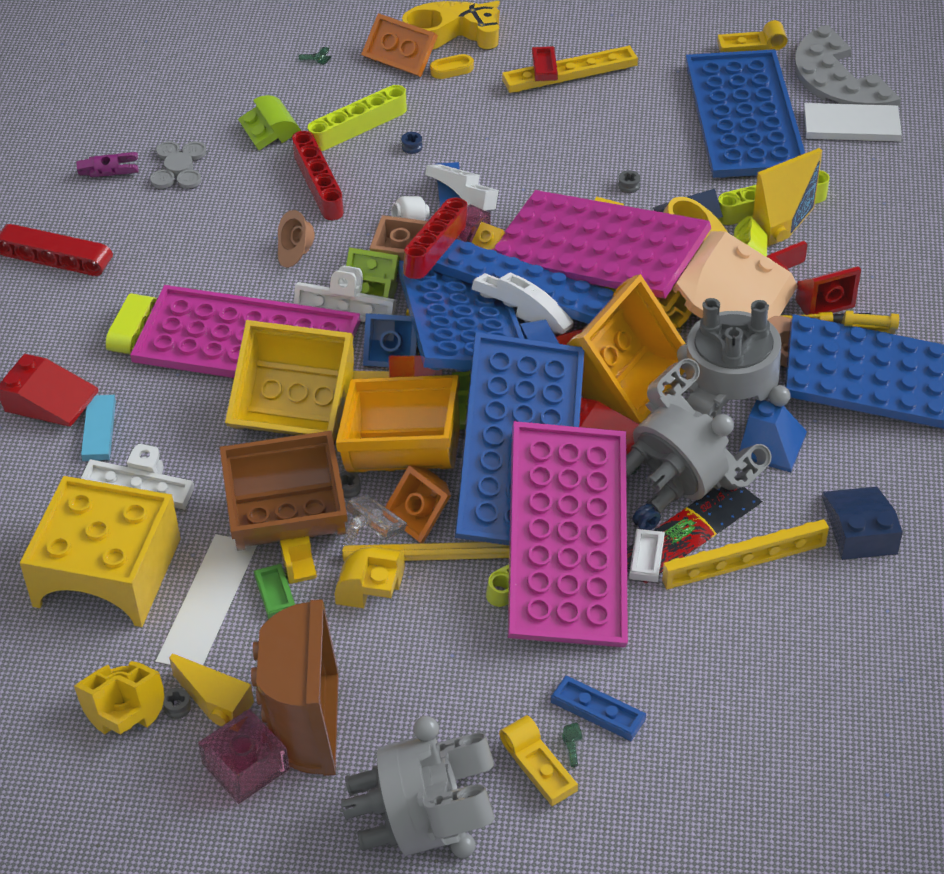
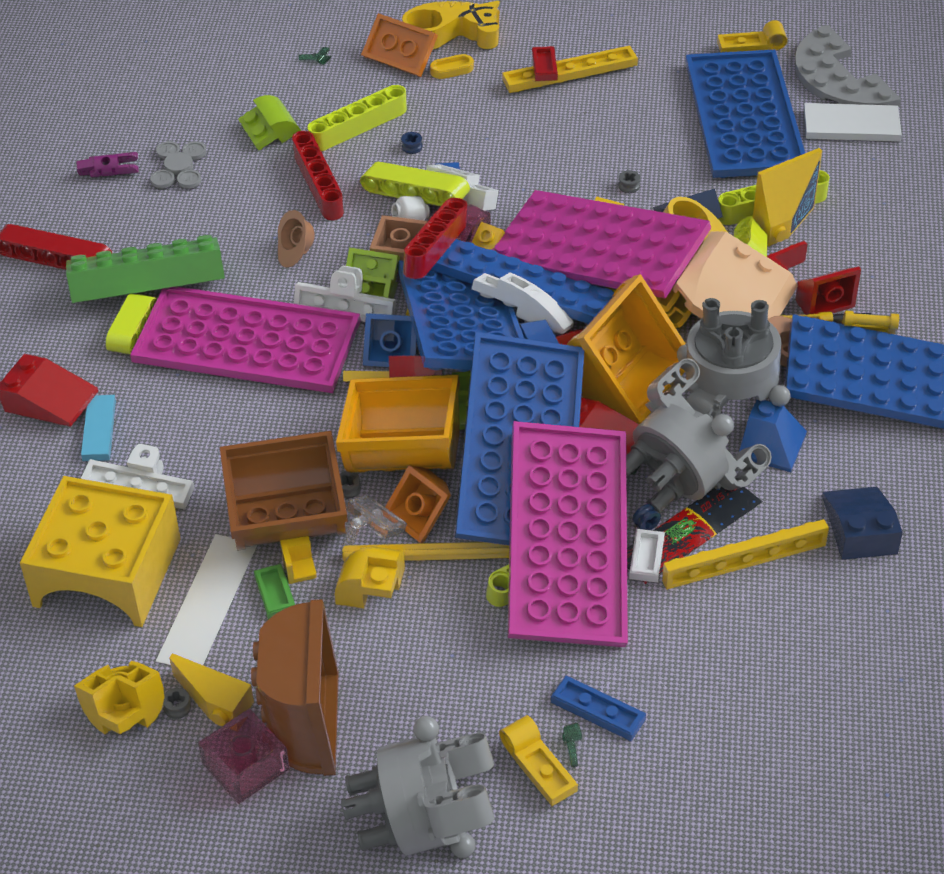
yellow container [225,320,354,442] -> none
none -> bright green brick [66,235,225,303]
none -> neon yellow beam [360,162,470,206]

